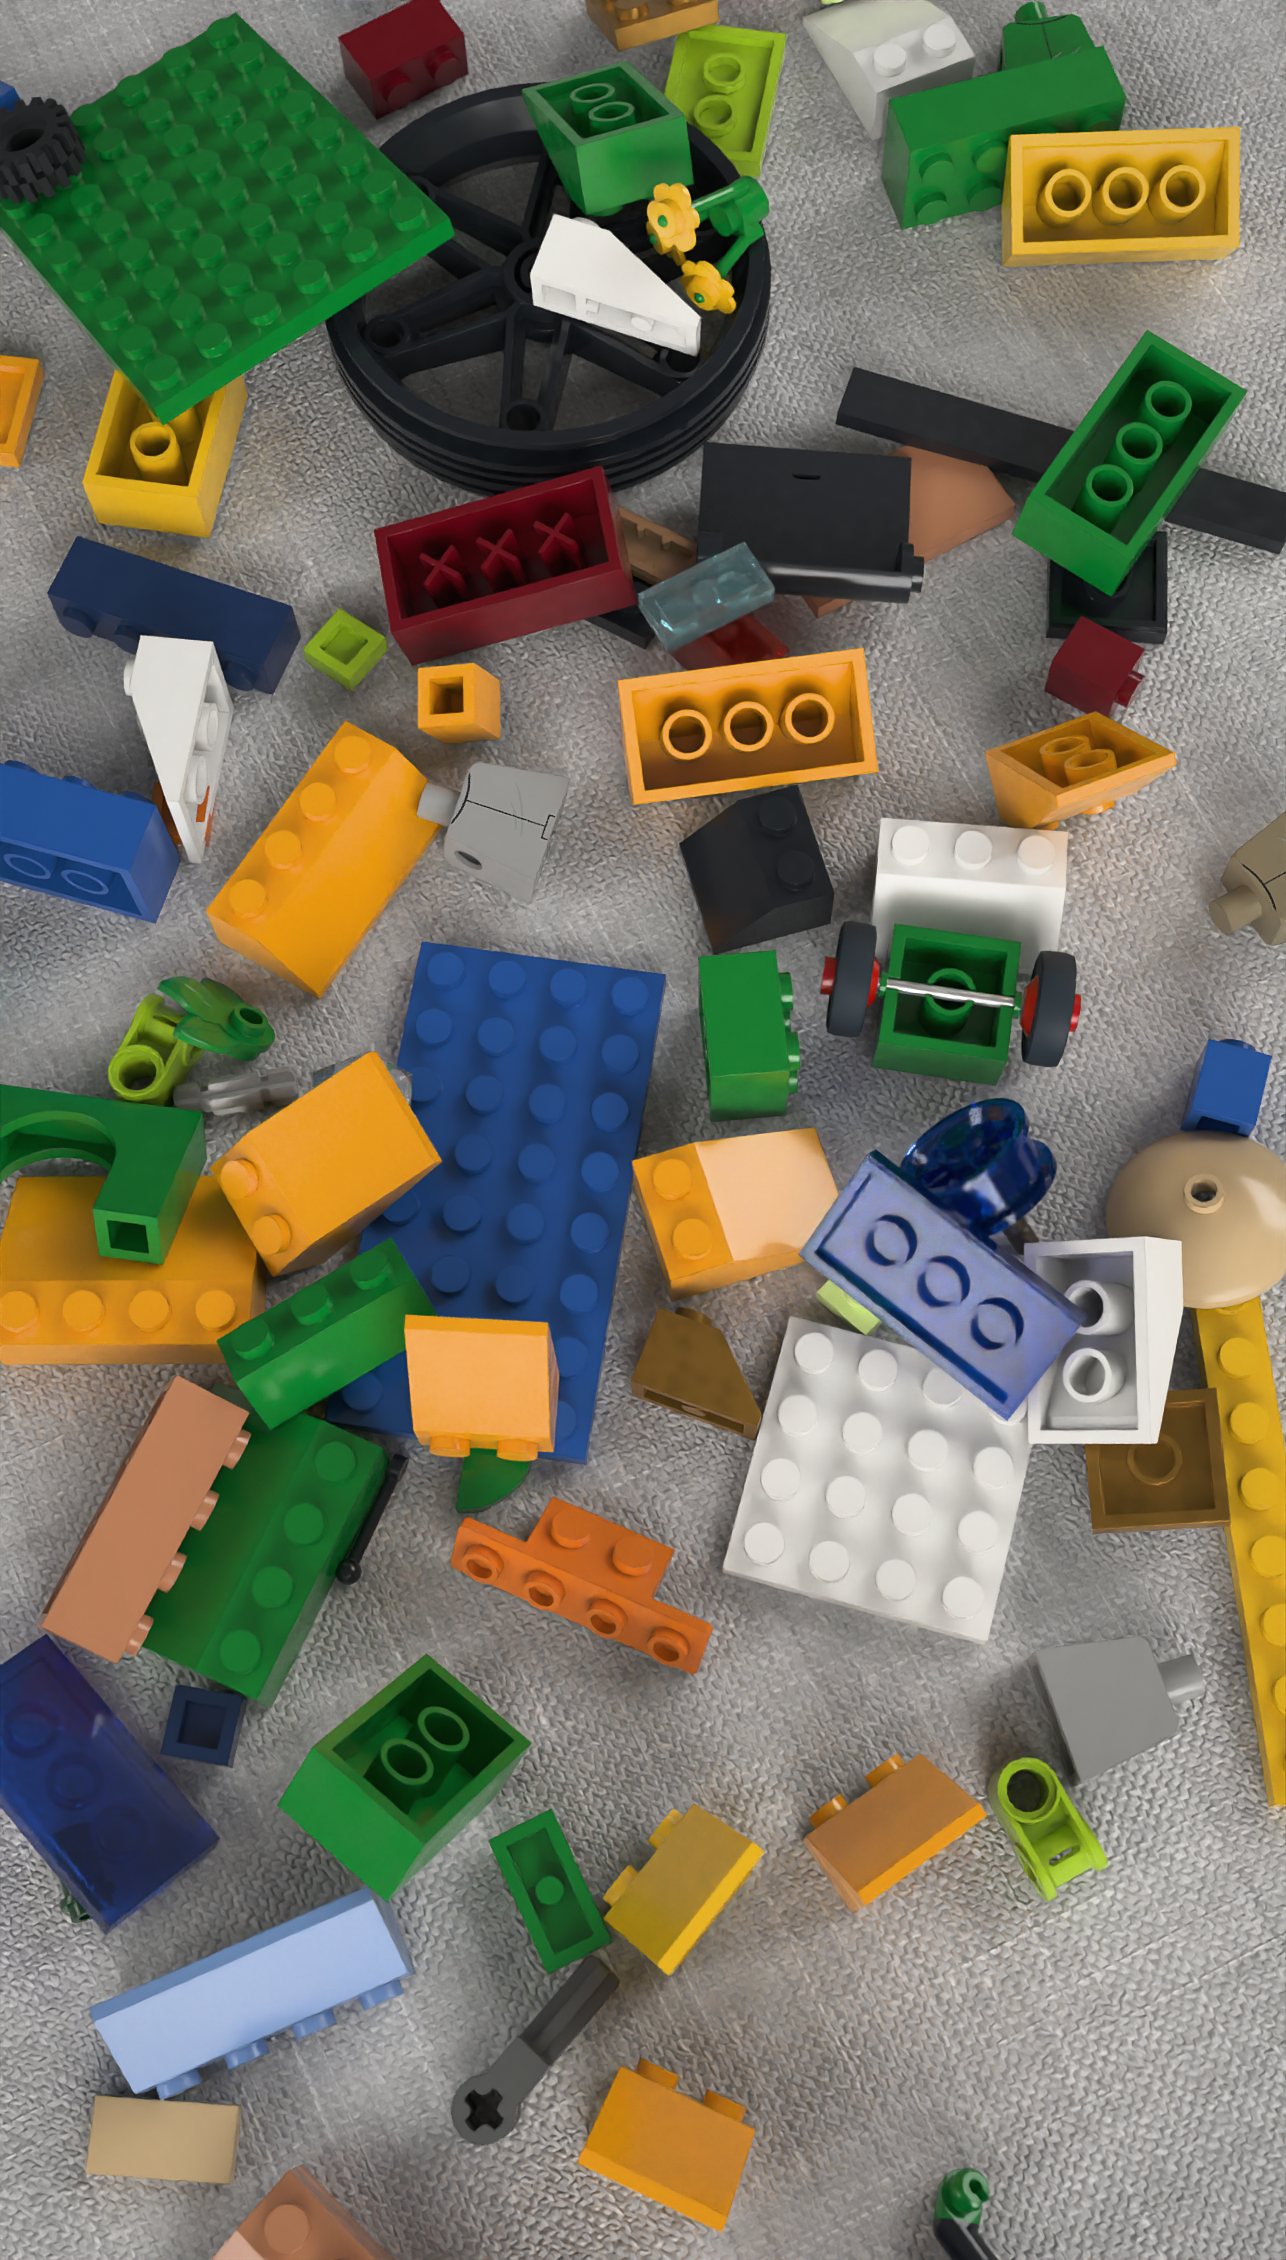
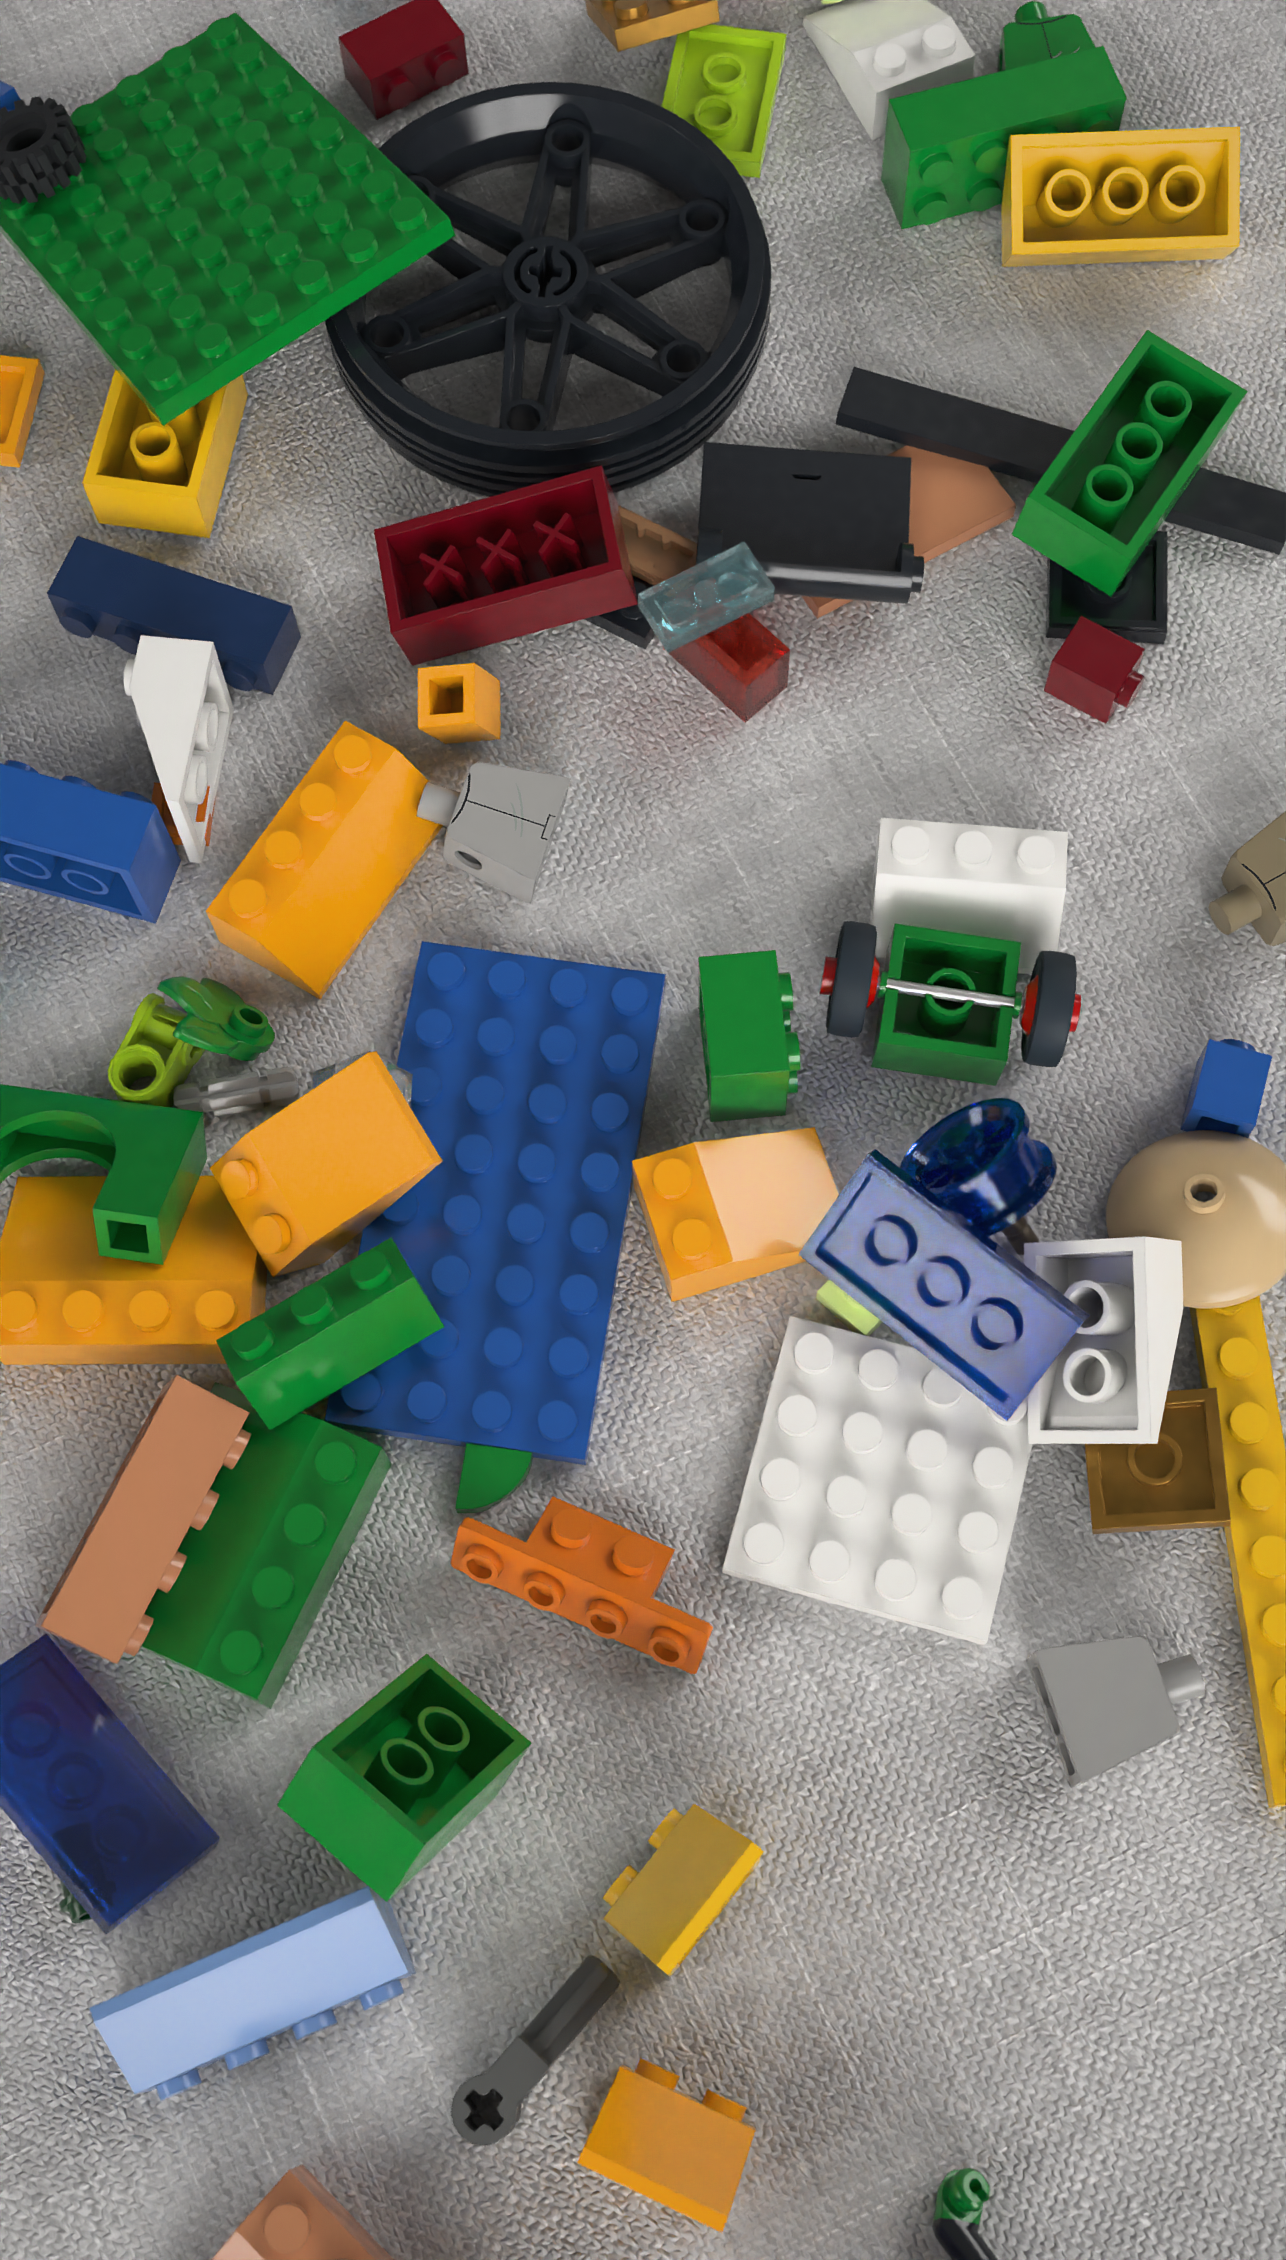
tan tile [85,2094,243,2184] -> none
dark blue plate [160,1684,248,1768] -> none
lime plate [303,608,388,692] -> none
black hinge [335,1453,409,1585] -> none
light orange slope [404,1315,560,1461] -> none
green plate [488,1808,613,1975] -> none
green slope [522,60,694,216] -> none
white slope [530,214,701,357] -> none
light orange slope [617,648,878,805] -> none
pearl gold slope [631,1307,761,1441] -> none
plant [646,175,770,314] -> none
black slope [679,784,834,955] -> none
light orange slope [803,1753,988,1913] -> none
light orange slope [985,711,1177,831] -> none
lime piece [987,1757,1108,1902] -> none

